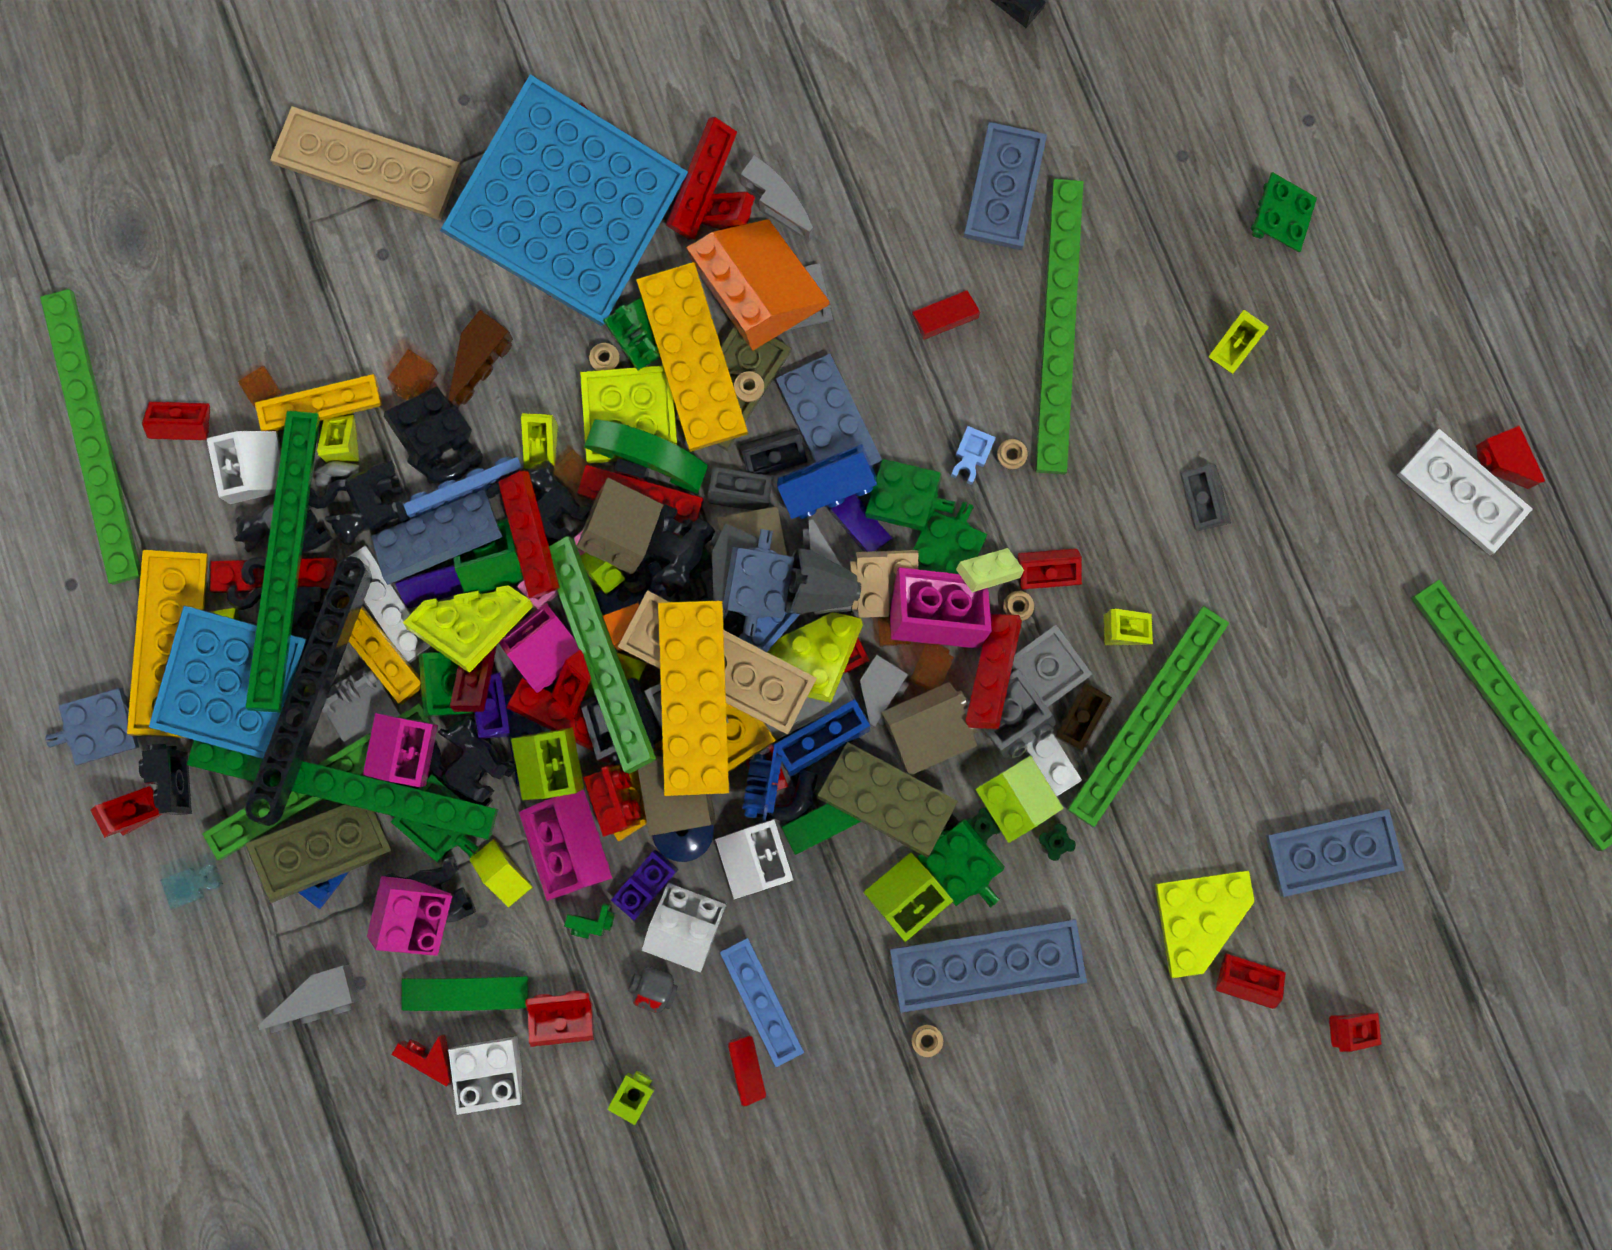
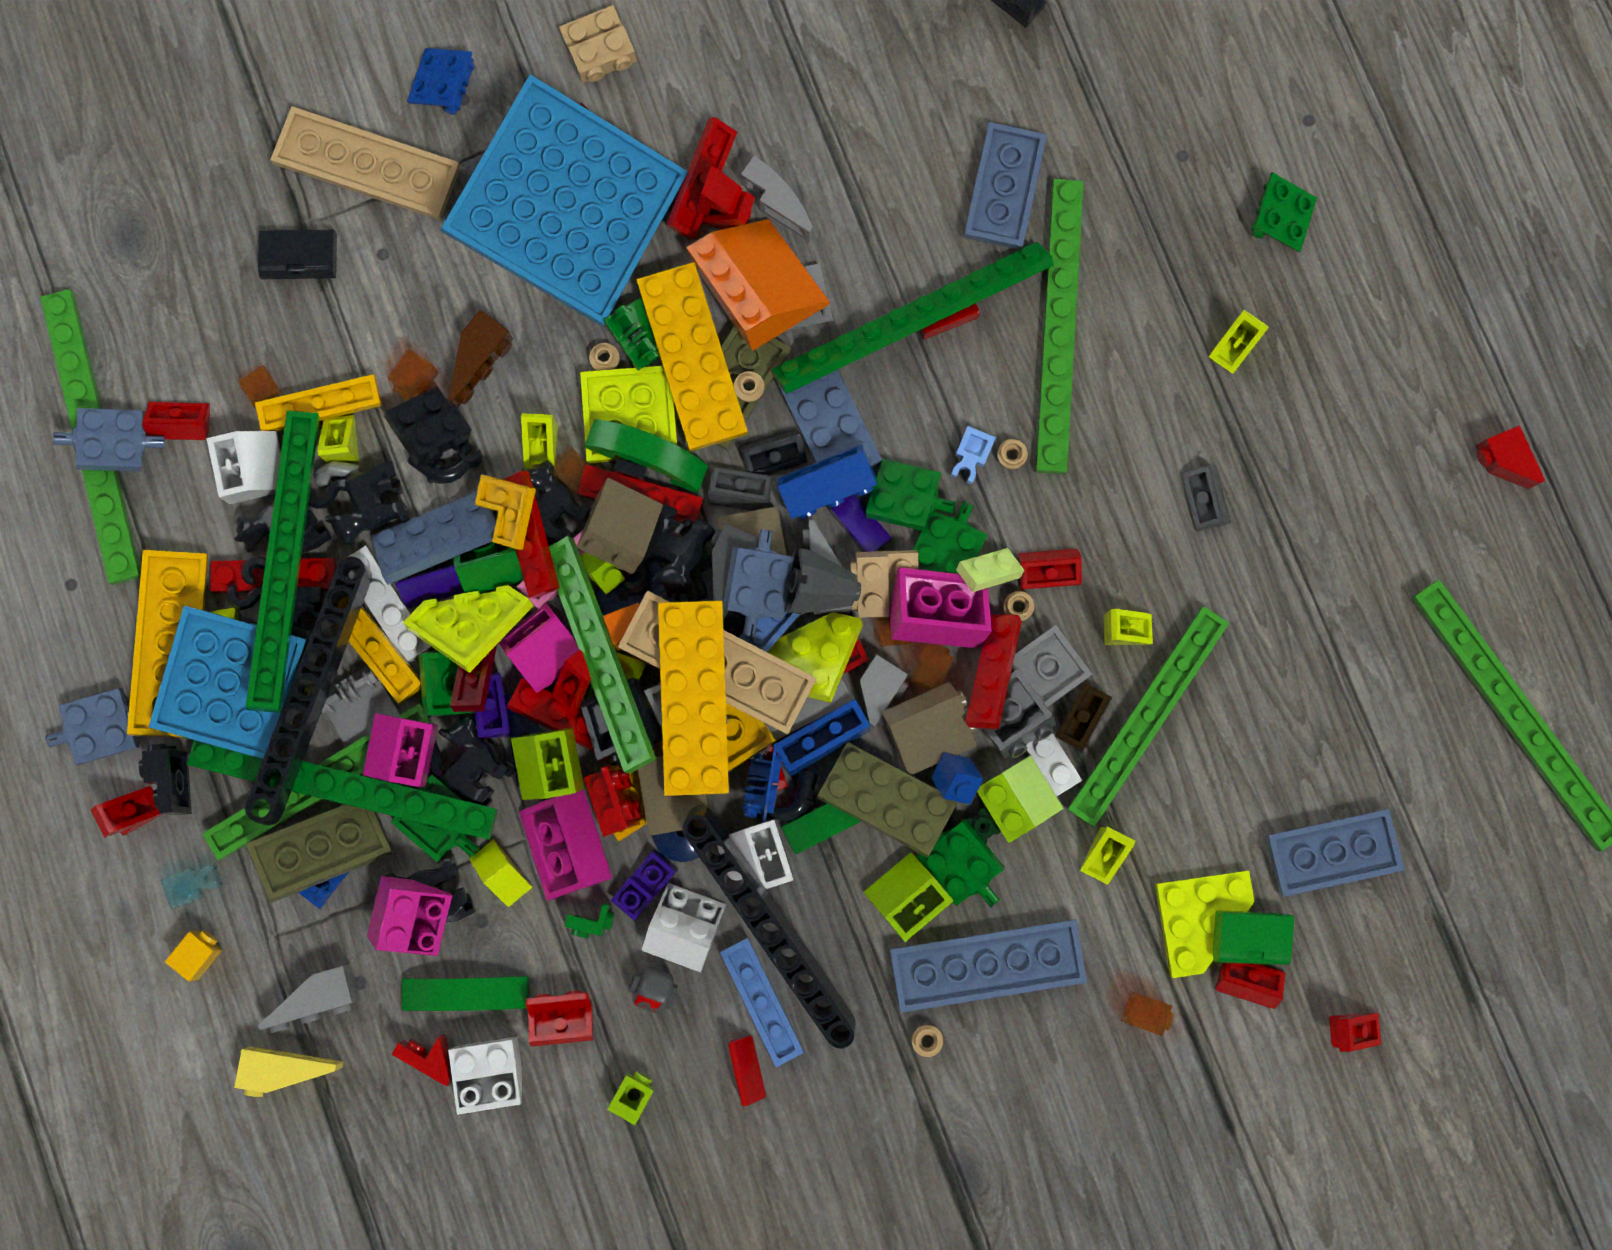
medium blue plate [403,456,524,519] -> none
dark green plate [1039,824,1076,861] -> none
white plate [1397,429,1532,555] -> none
none -> sand blue plate [53,408,164,472]
none -> yellow brick [165,930,223,982]
none -> light yellow slope [234,1046,344,1097]
none -> black piece [258,229,337,280]
none -> blue hinge [407,48,475,115]
none -> yellow tile [474,474,536,550]
none -> tan plate [559,5,637,83]
none -> black beam [682,805,856,1049]
none -> red slope [697,166,742,216]
none -> green plate [772,242,1054,394]
none -> blue brick [931,752,983,805]
none -> neon yellow slope [1080,827,1136,885]
none -> clear orange brick [1121,991,1174,1036]
none -> green piece [1213,910,1294,965]

